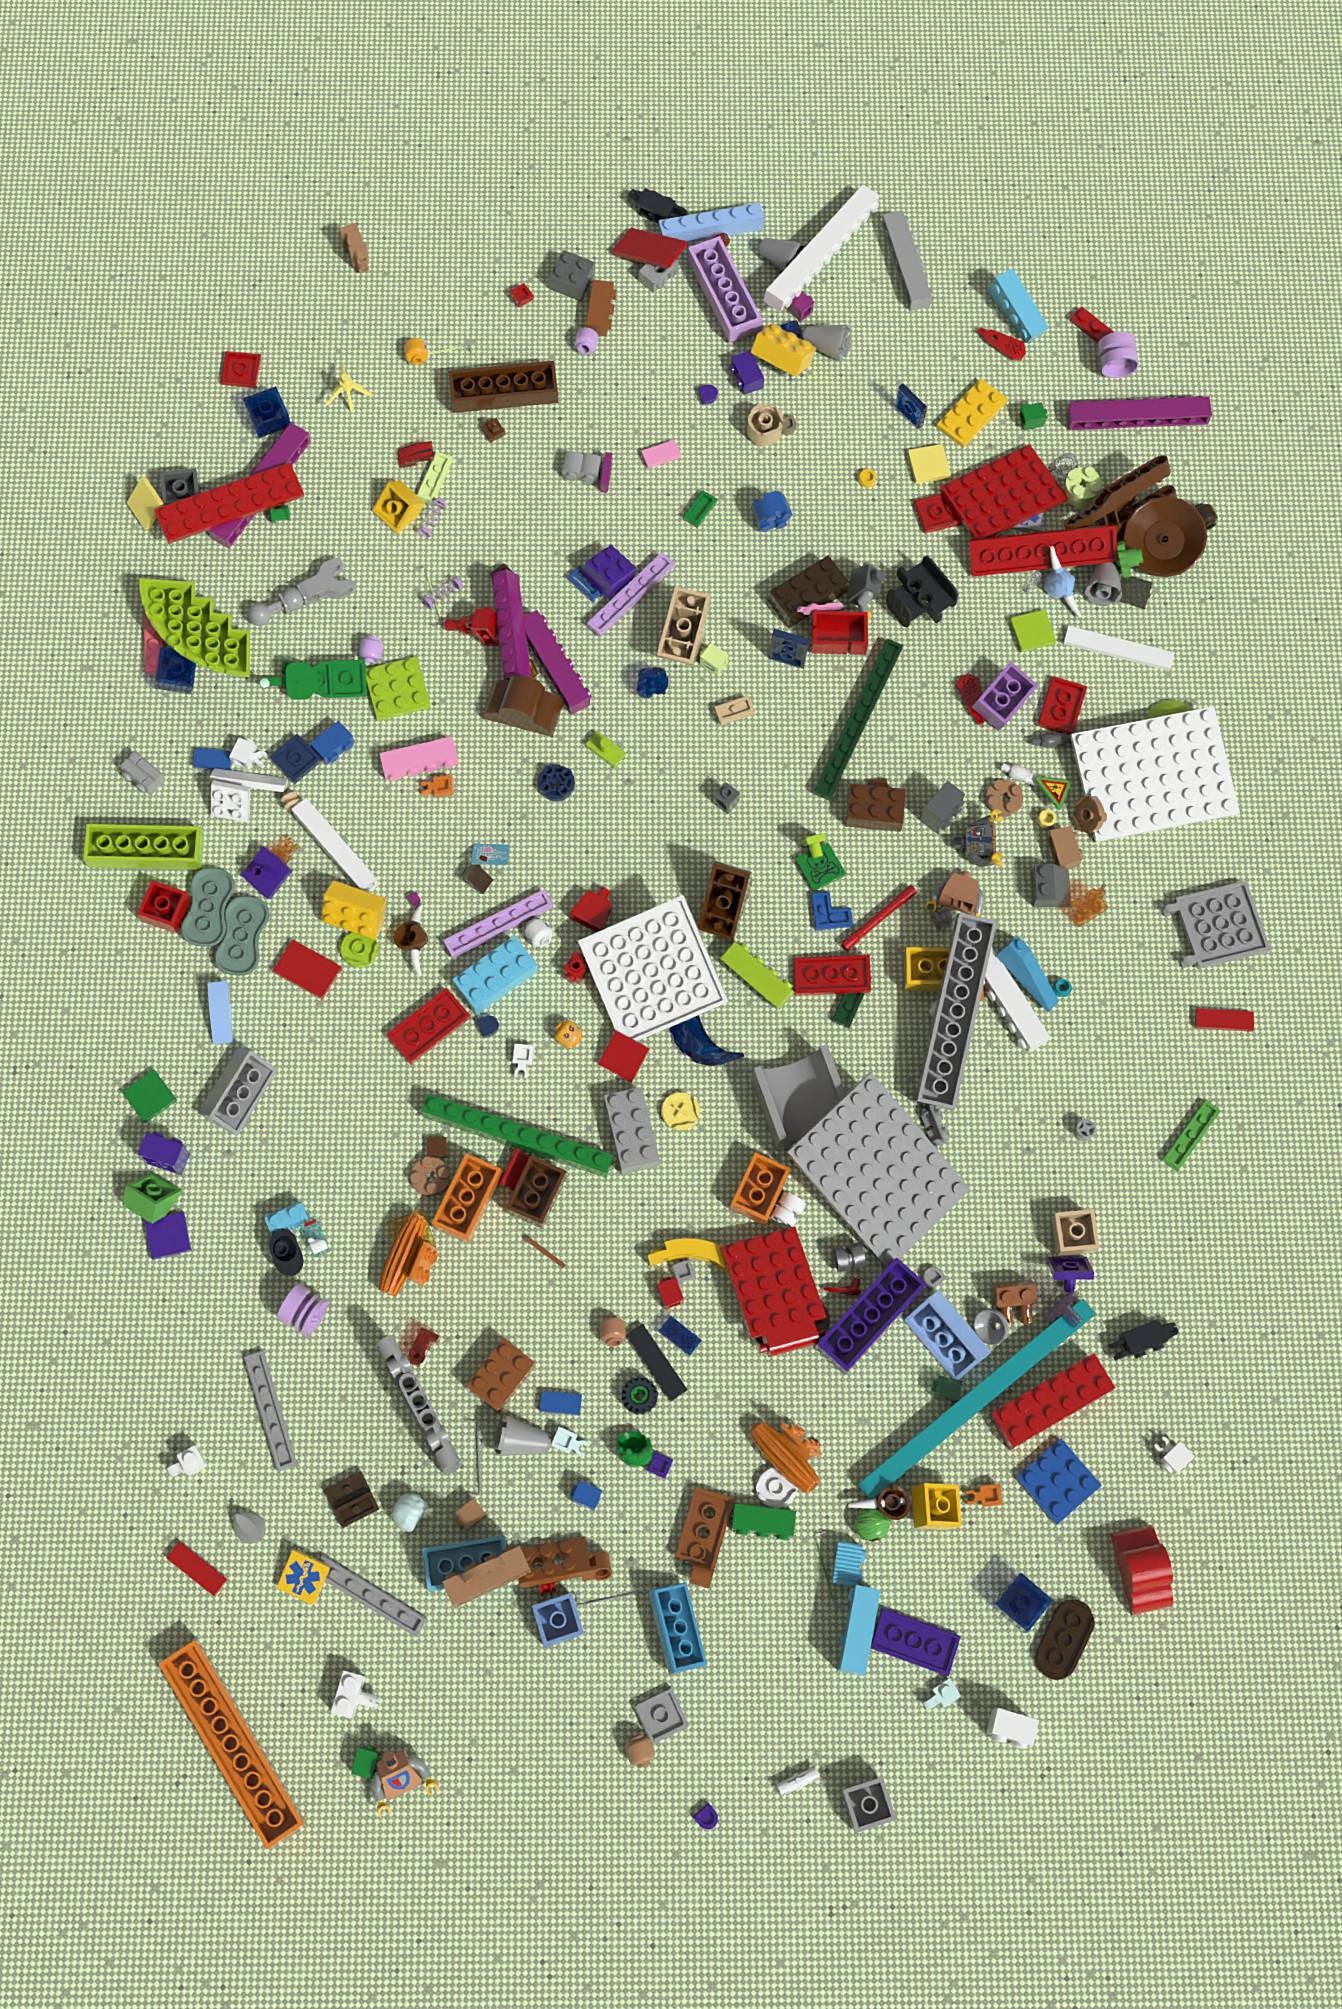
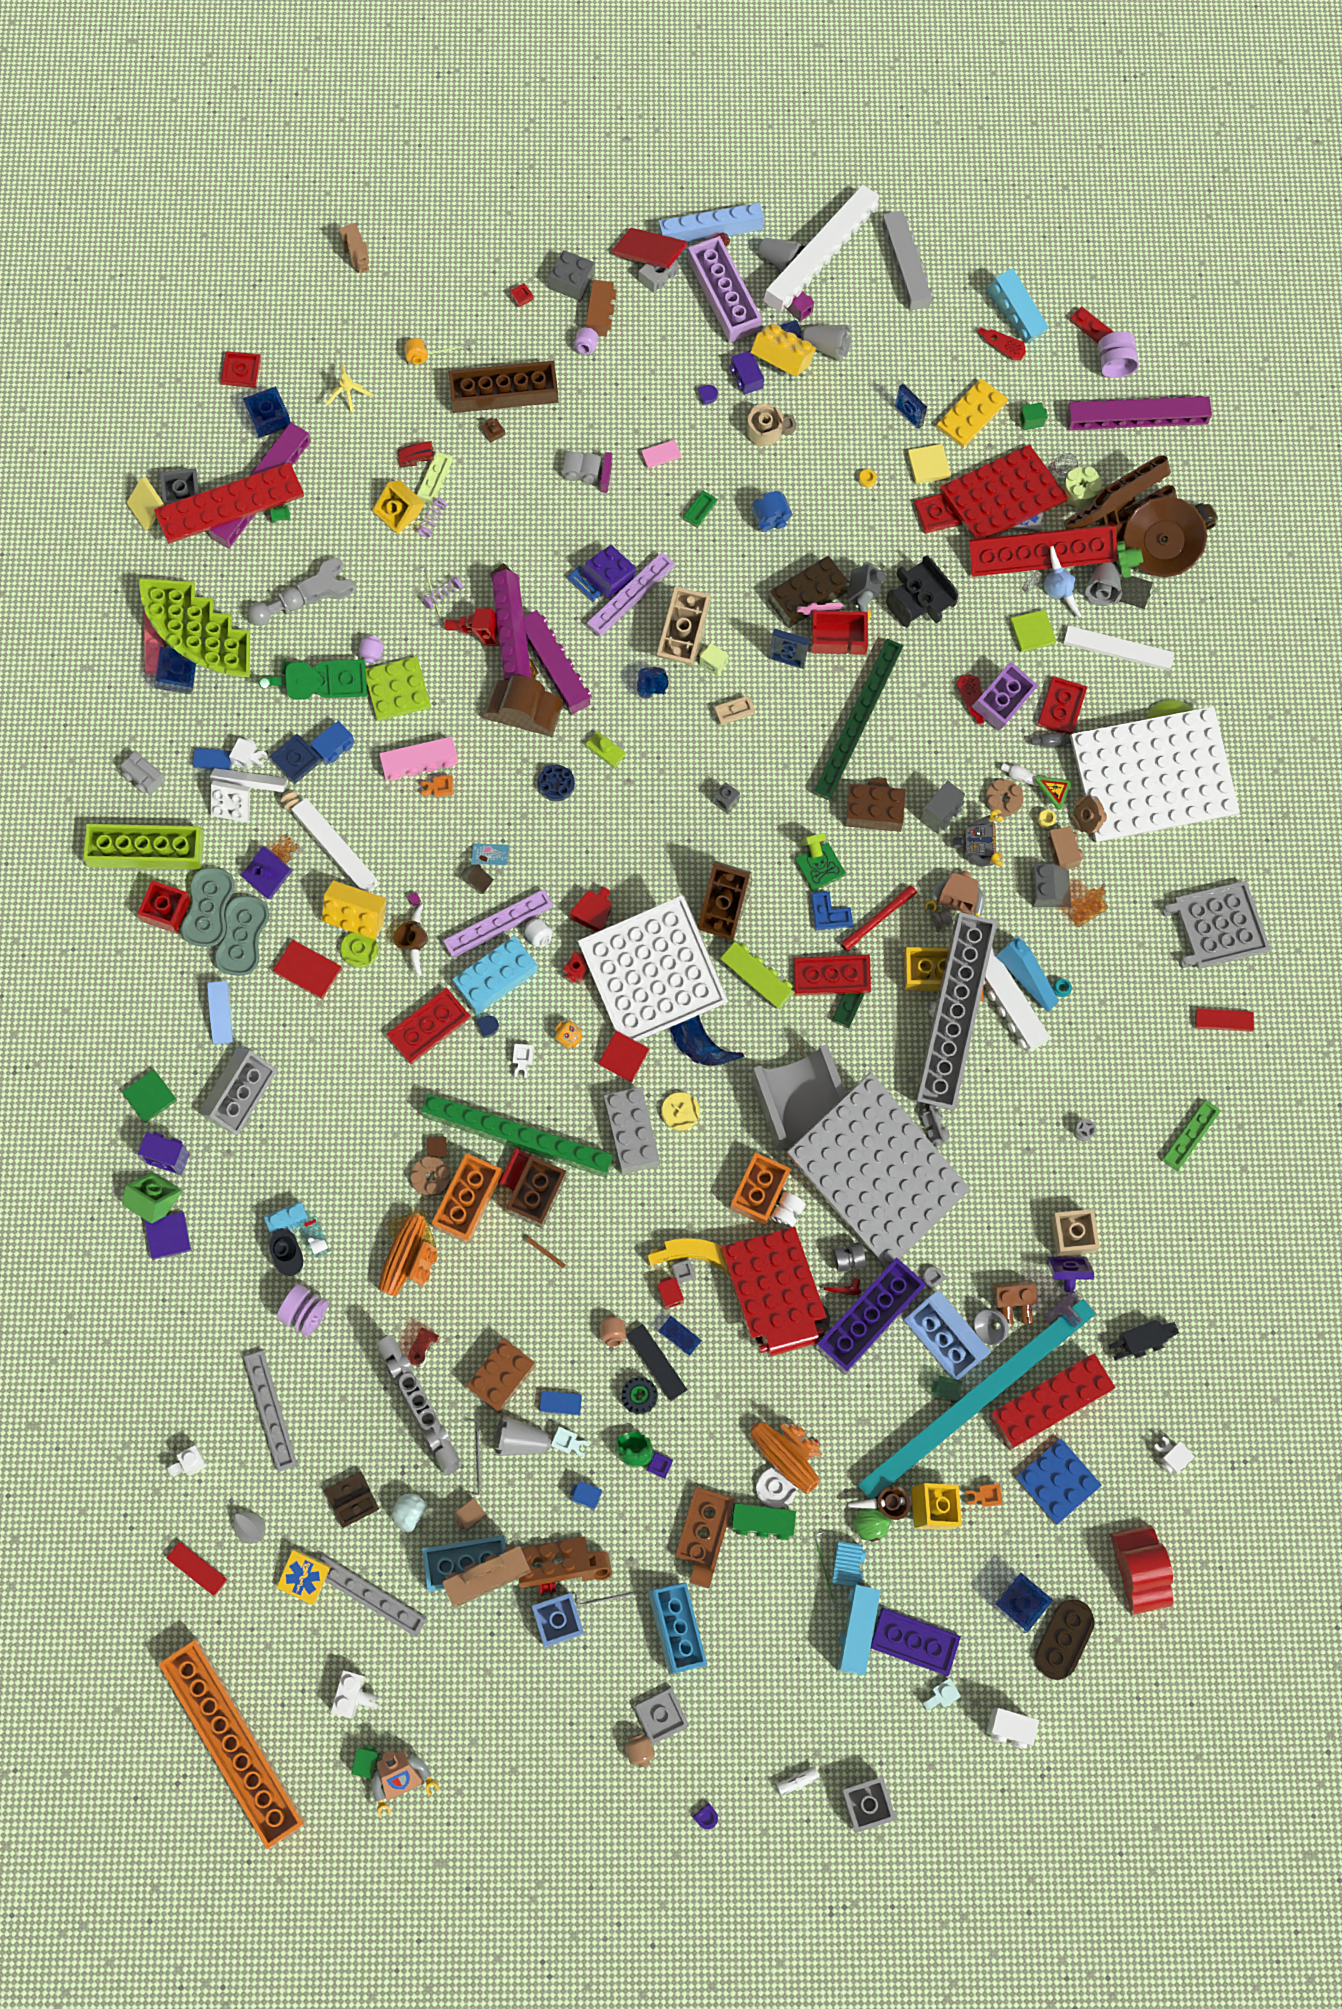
black hinge [628,188,688,224] -> none

